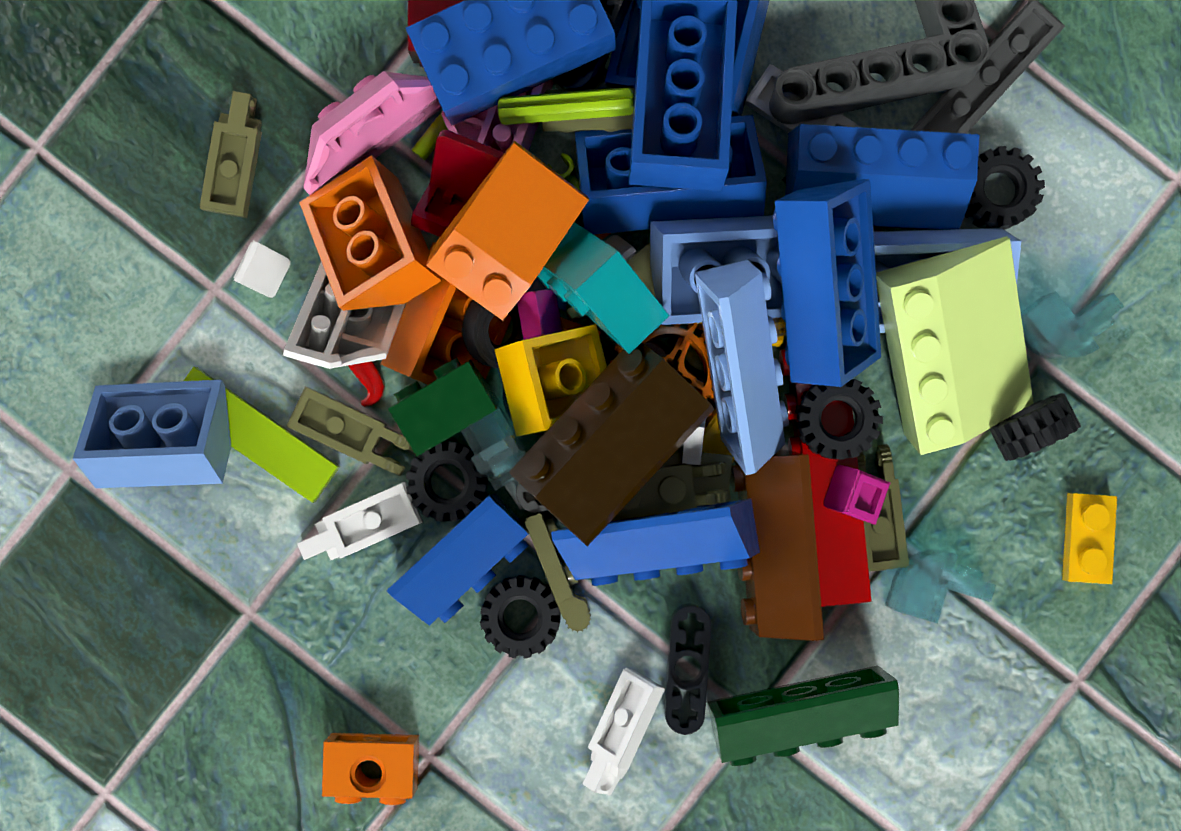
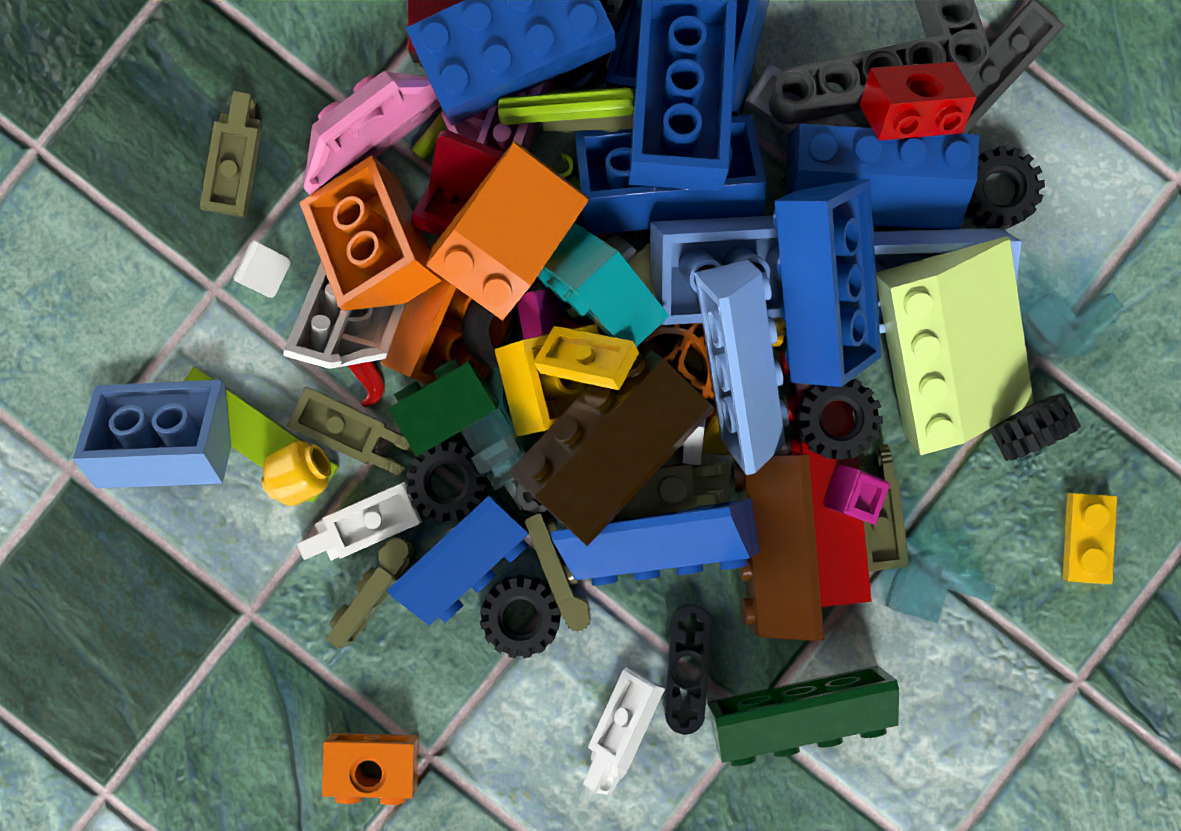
none -> yellow head [261,440,331,506]
none -> olive hinge [326,537,417,649]
none -> yellow plate [533,326,639,390]
none -> red brick [859,62,977,141]

